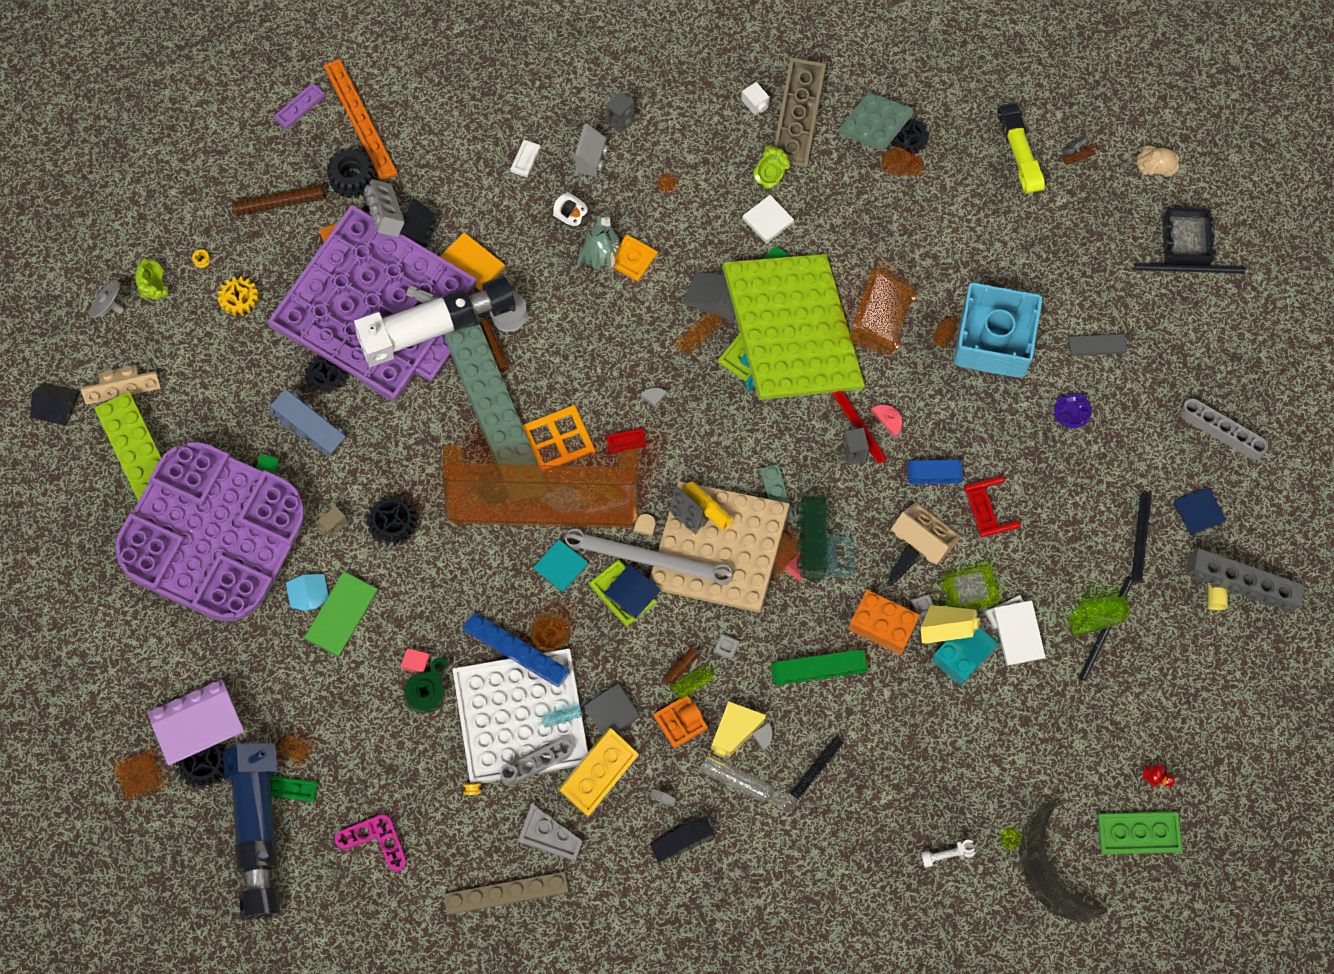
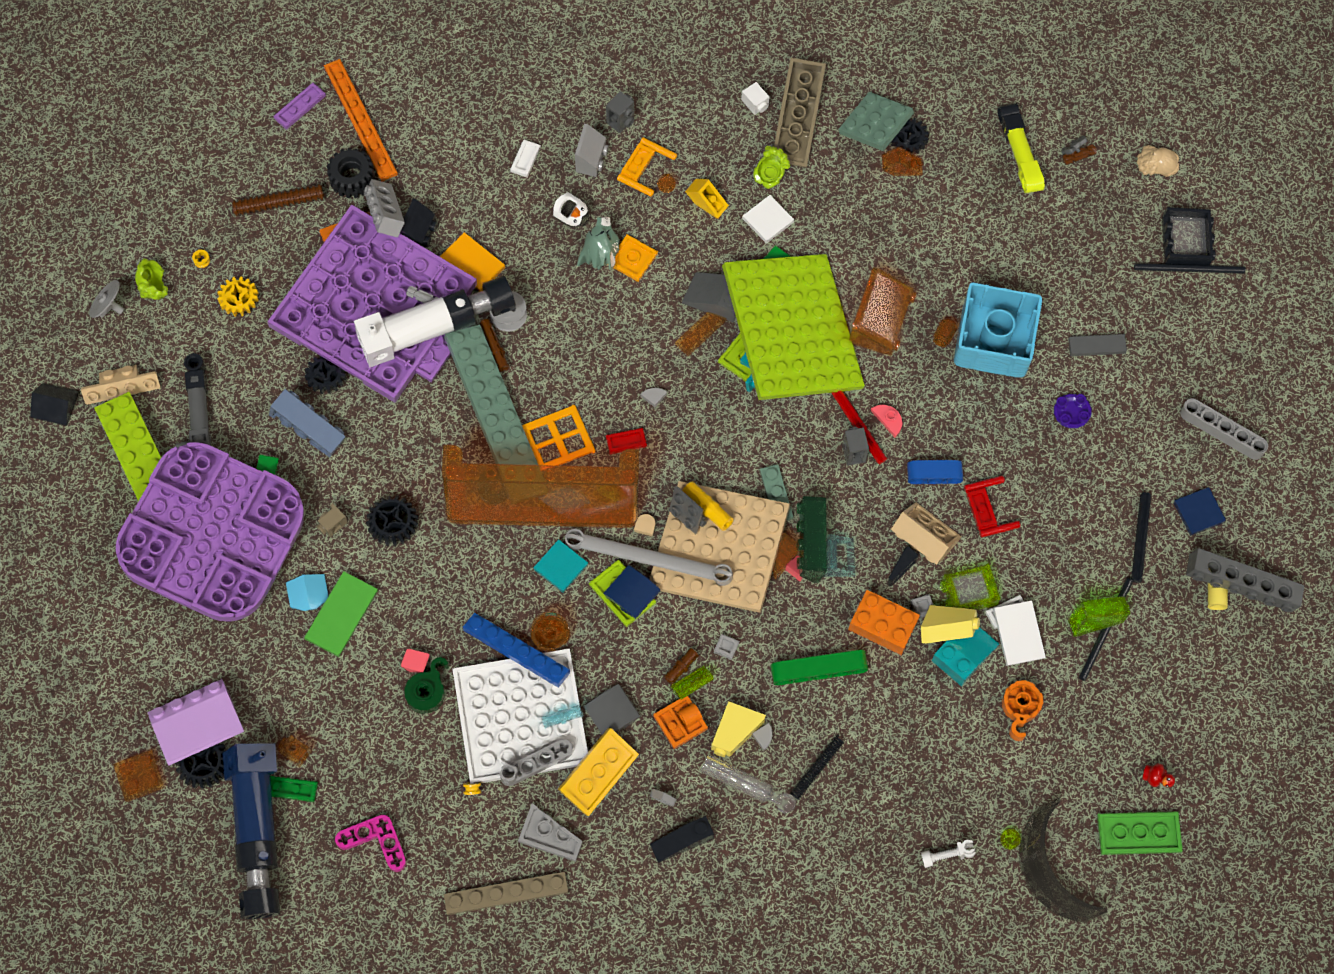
none -> dark grey piece [175,353,212,448]
none -> light orange plate [617,137,677,197]
none -> yellow slope [685,179,729,219]
none -> orange piece [1002,680,1043,741]

